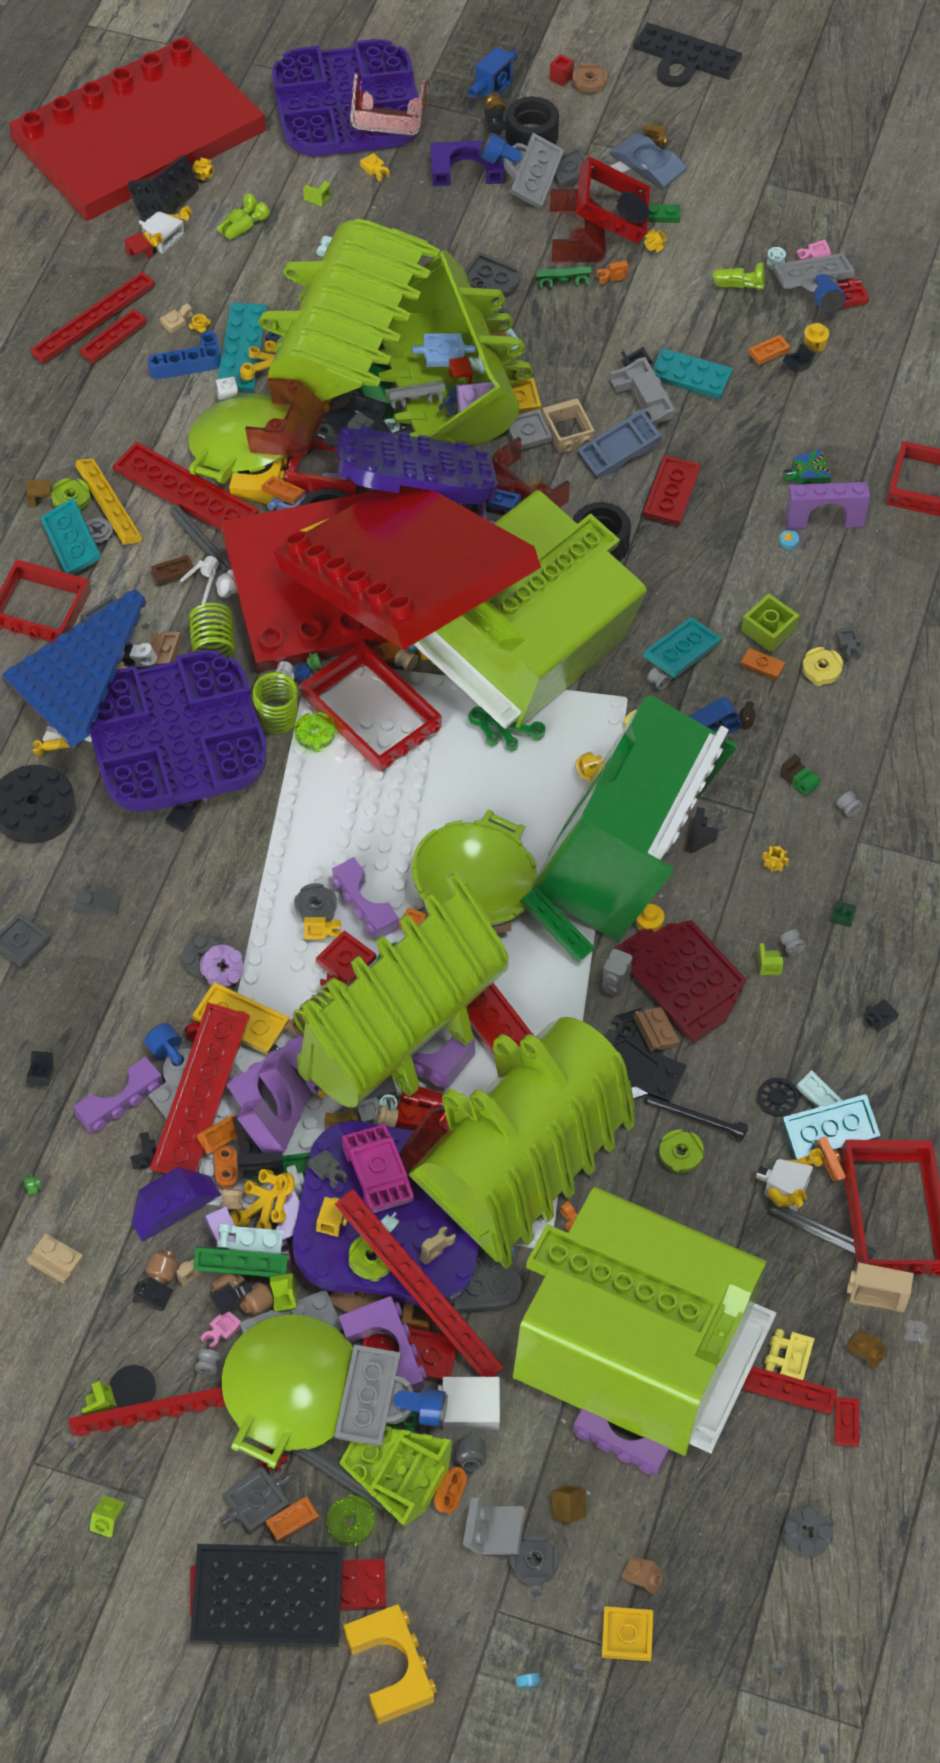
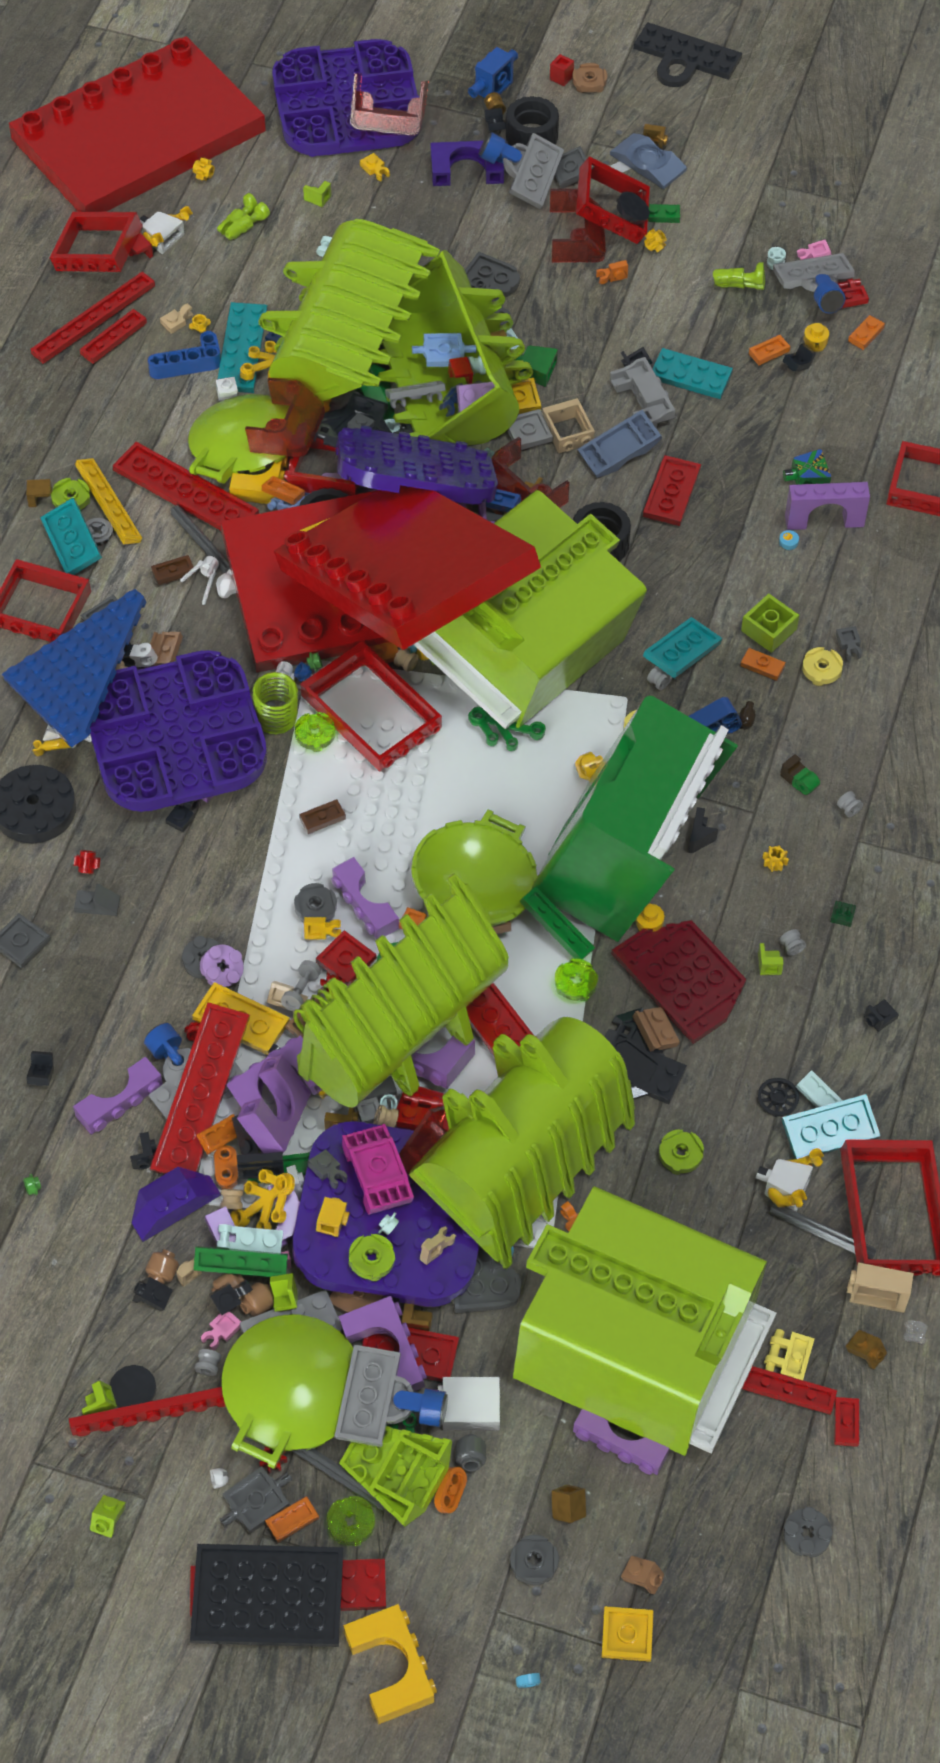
tan plate [26,1233,84,1285] -> none
black bracket [127,155,199,216] -> none
lime piece [189,602,236,659] -> none
red plate [334,1188,504,1377] -> none
light grey bracket [463,1498,526,1555] -> none
green plate [535,266,592,290] -> none
light grey brick [602,949,633,997] -> none
black piece [644,1095,748,1141] -> none
orange plate [814,1136,846,1182] -> none
none -> red window [49,212,143,272]
none -> red gear [73,850,101,874]
none -> white hinge [210,1468,229,1489]
none -> tan plate [267,981,308,1009]
none -> light grey wheel [281,960,321,1011]
none -> reddish brown plate [299,799,346,834]
none -> green torso [515,345,558,387]
none -> clear neon green plate [554,959,598,1001]
none -> orange plate [848,315,885,350]

